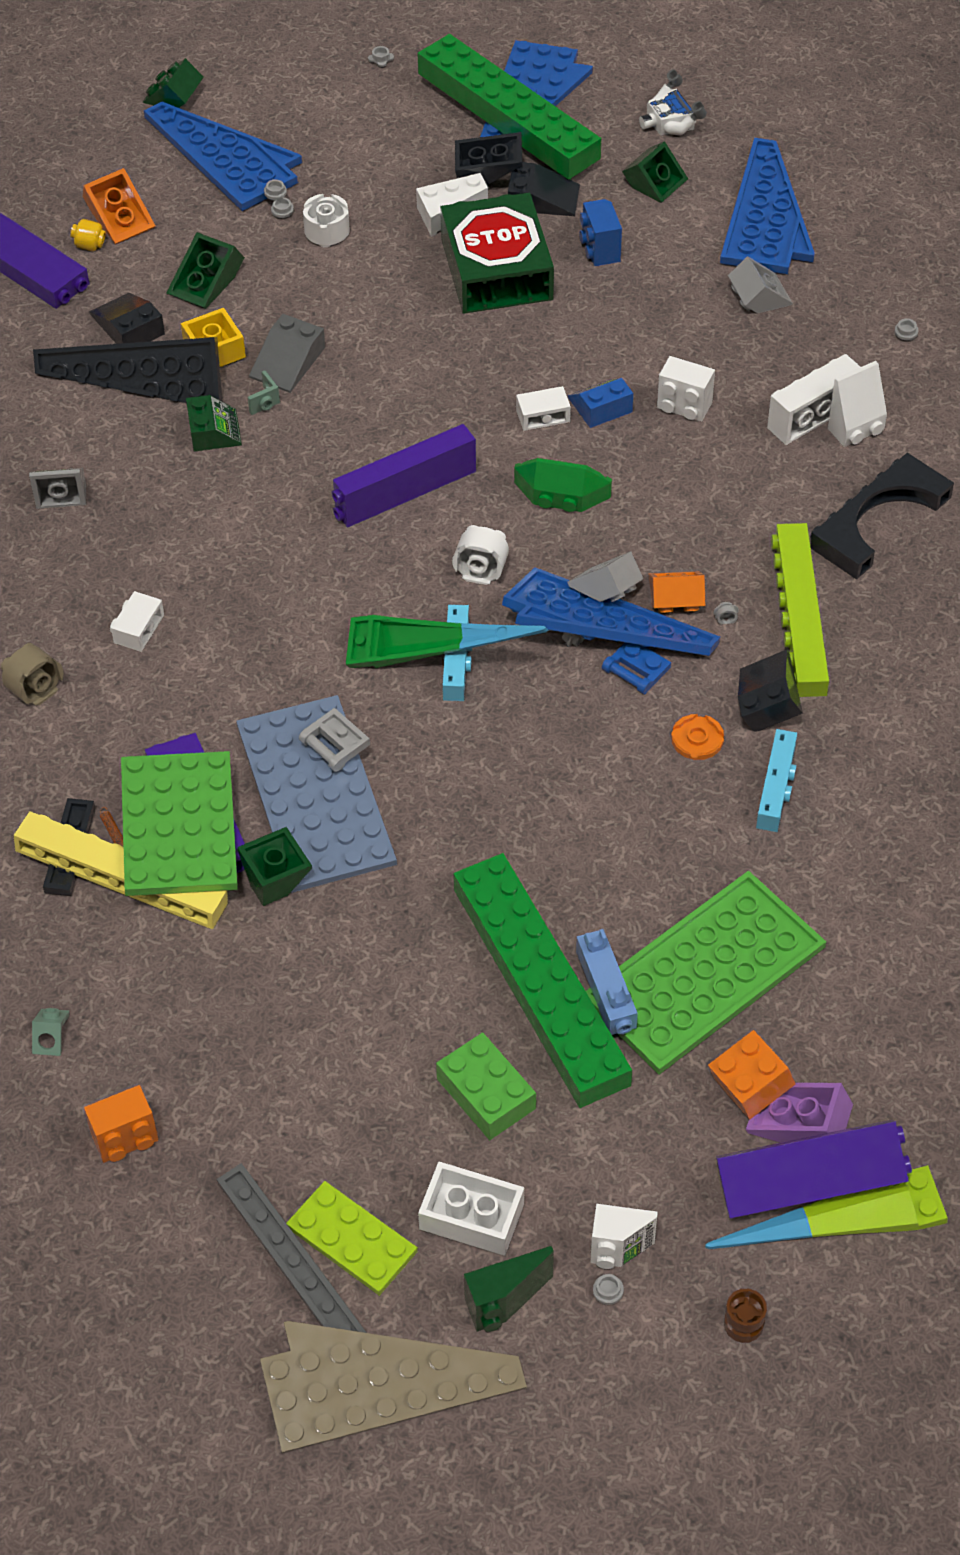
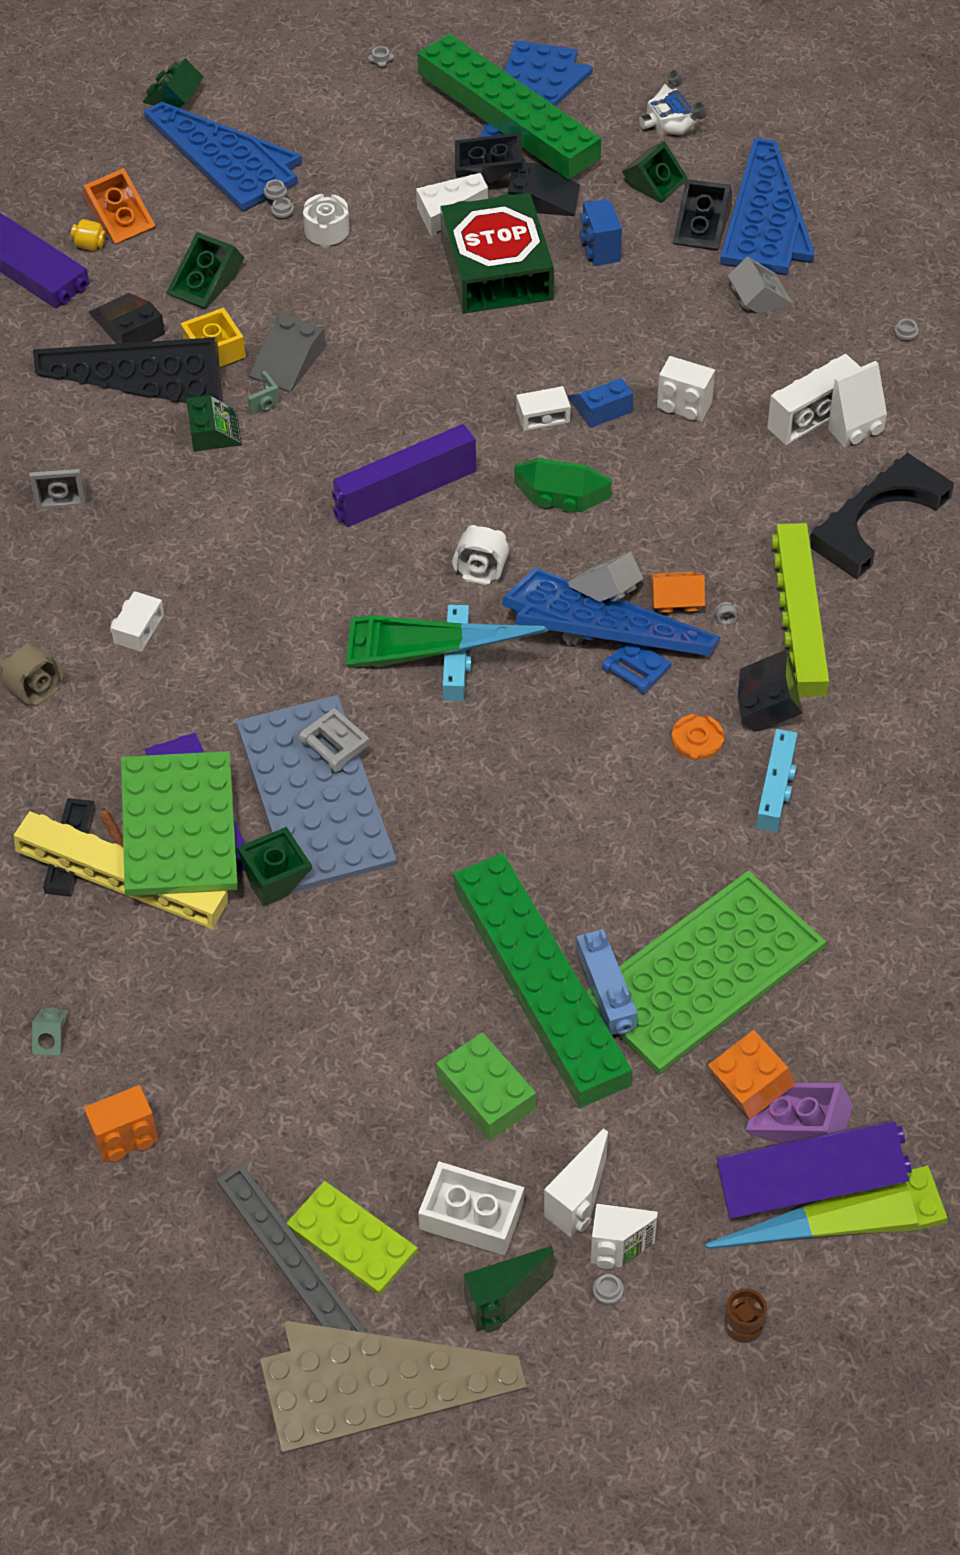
none -> white slope [544,1128,608,1237]
none -> black slope [673,179,733,250]

